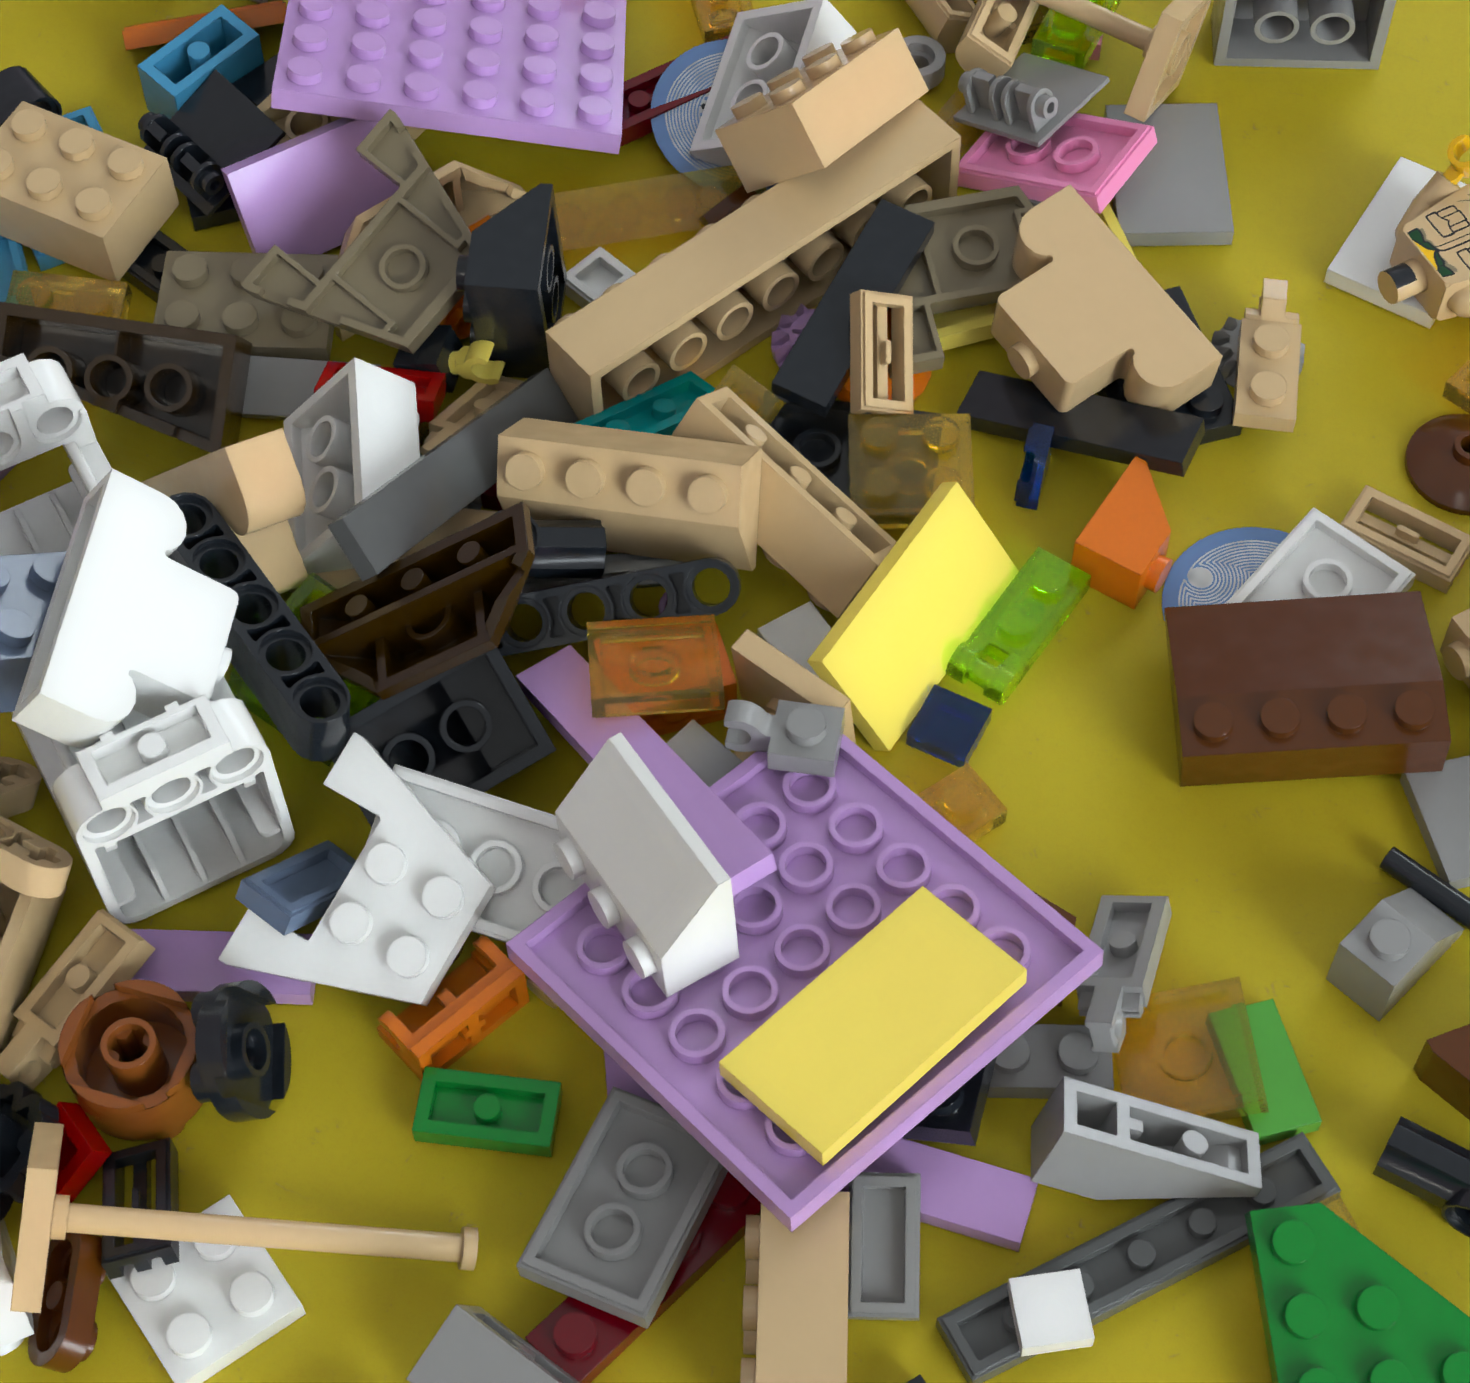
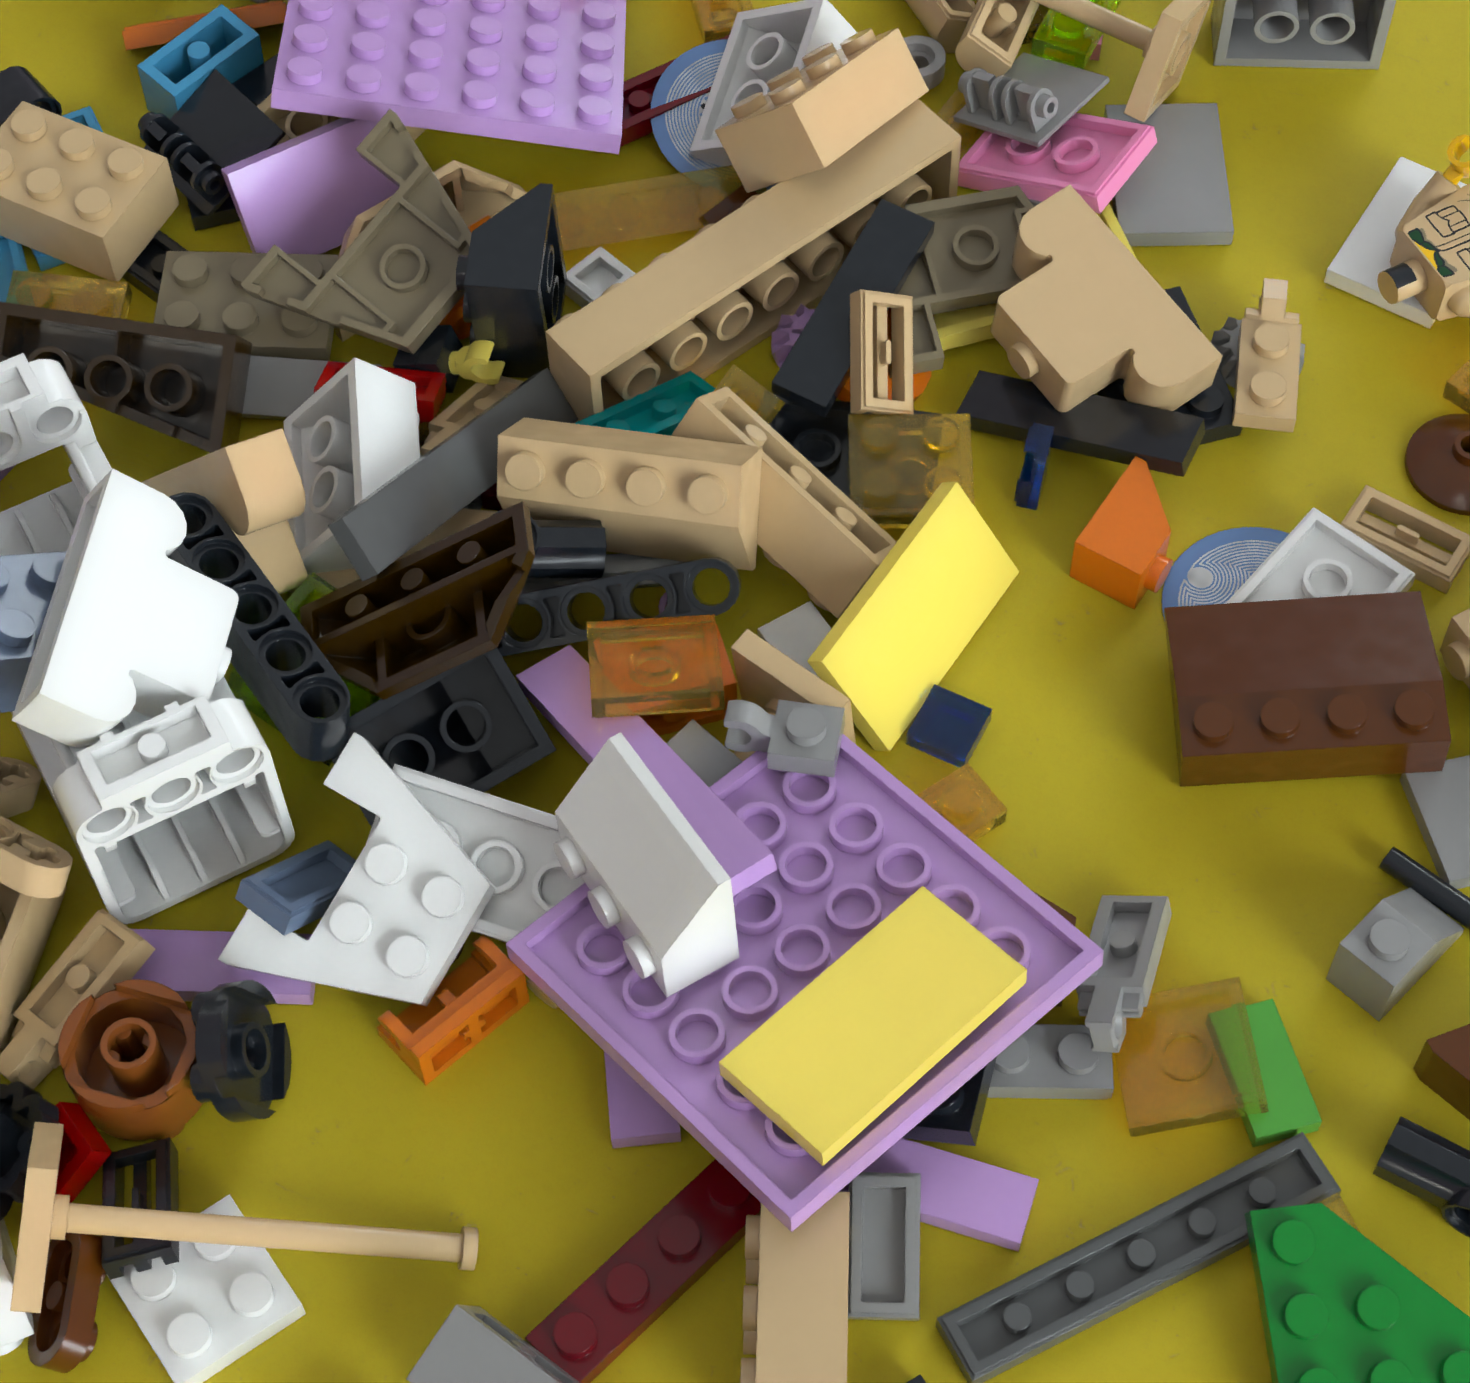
green plate [412,1066,563,1157] -> none
light grey tile [516,1086,728,1329] -> none
clear neon green plate [946,547,1091,705] -> none
white tile [1007,1268,1095,1357] -> none
light grey slope [1031,1076,1262,1200] -> none

